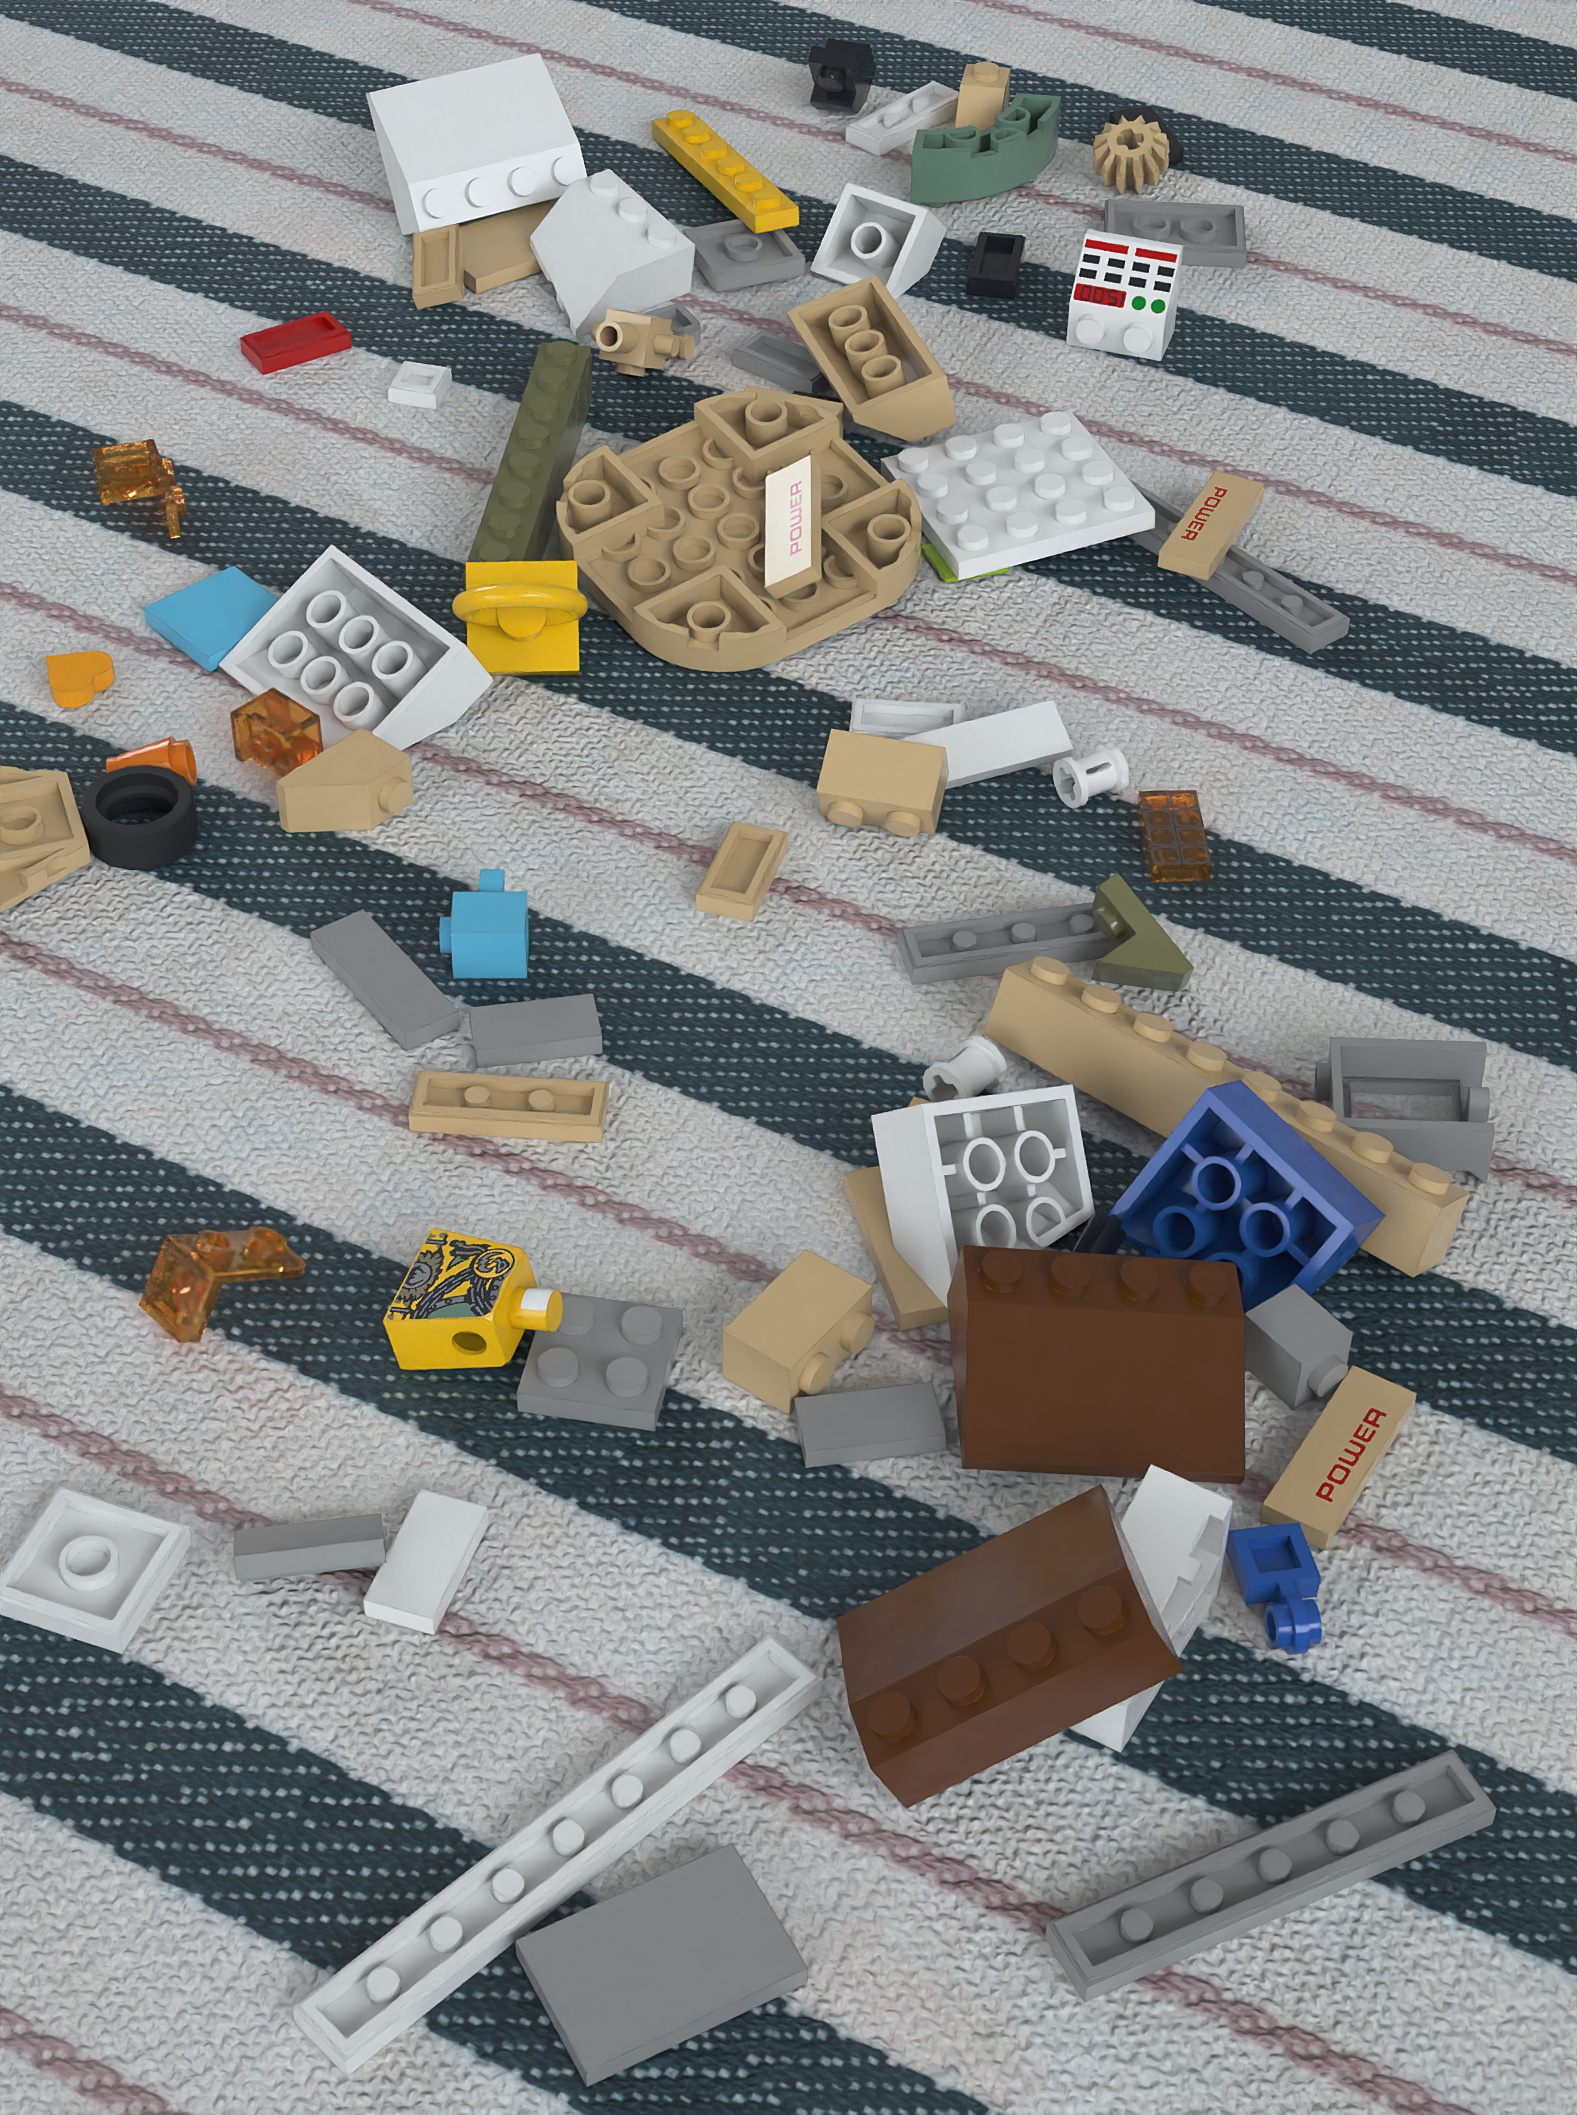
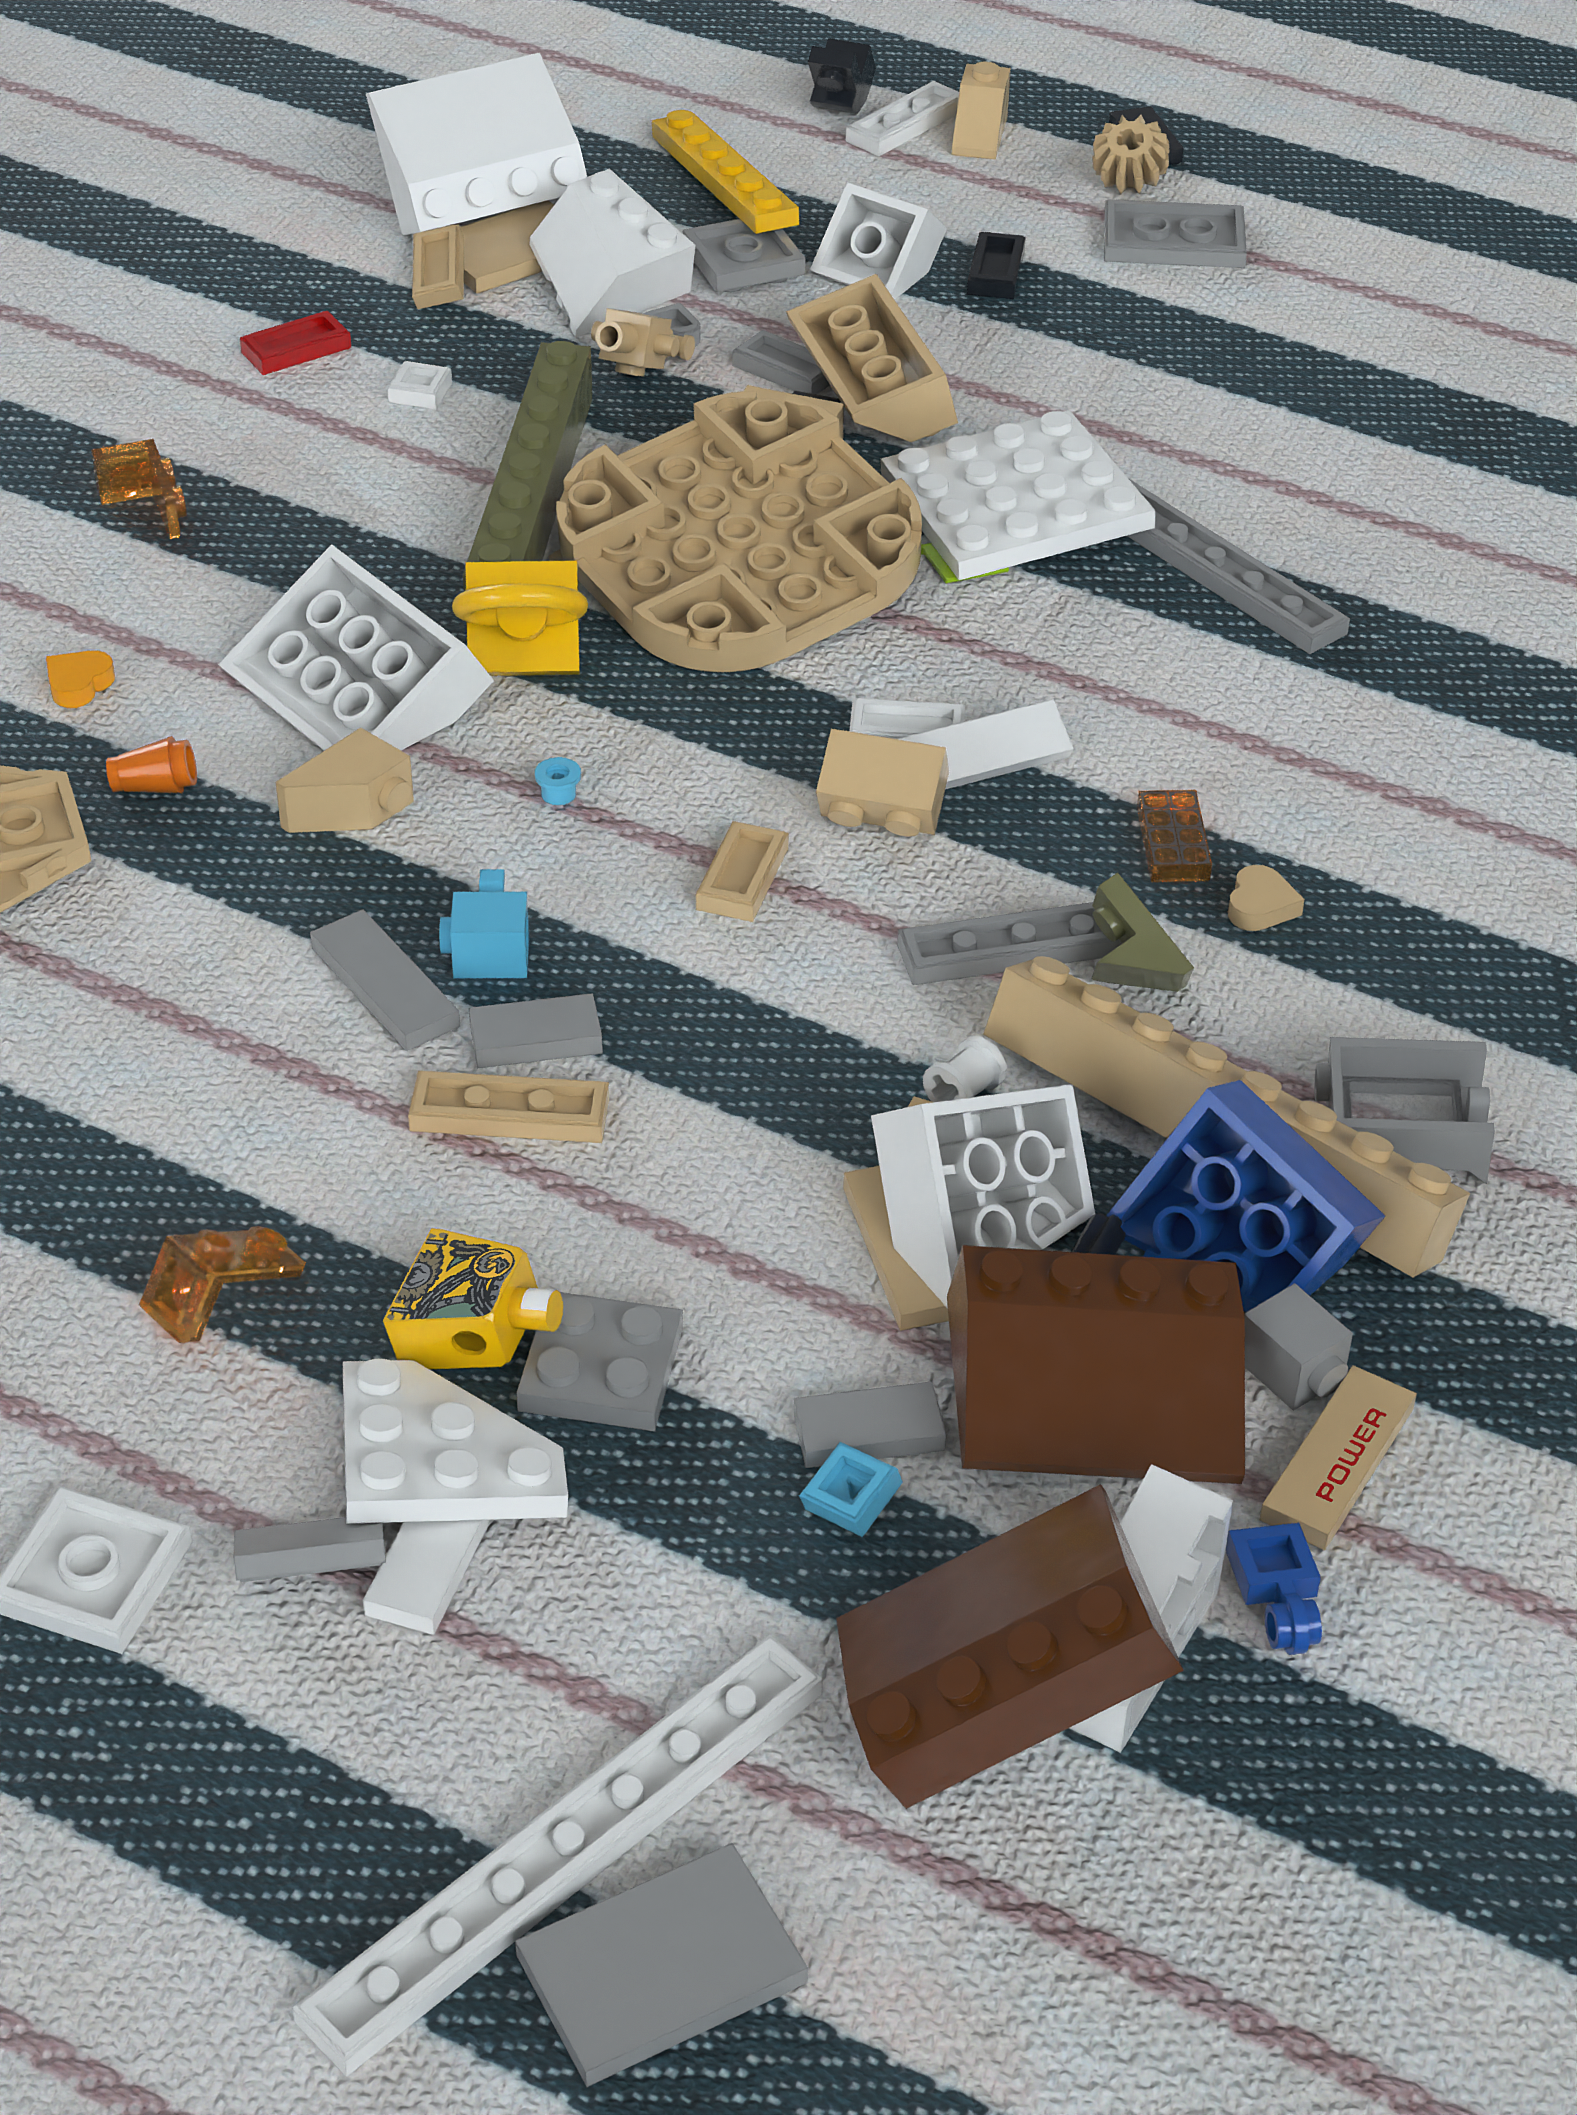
black tyre [81,765,198,870] -> none
medium azure tile [144,566,279,672] -> none
clear orange brick [230,687,323,777] -> none
tan brick [723,1249,875,1415] -> none
tile [765,455,822,600] -> none
sand green brick [910,93,1061,208] -> none
light grey tile [1045,1749,1497,2003] -> none
white bush [1052,742,1129,809] -> none
white slope [1066,229,1183,361] -> none
tan tile [1158,470,1265,581] -> none
none -> white plate [343,1359,568,1524]
none -> medium azure piece [535,757,581,805]
none -> medium azure tile [799,1442,903,1537]
none -> tan tile [1228,865,1305,931]

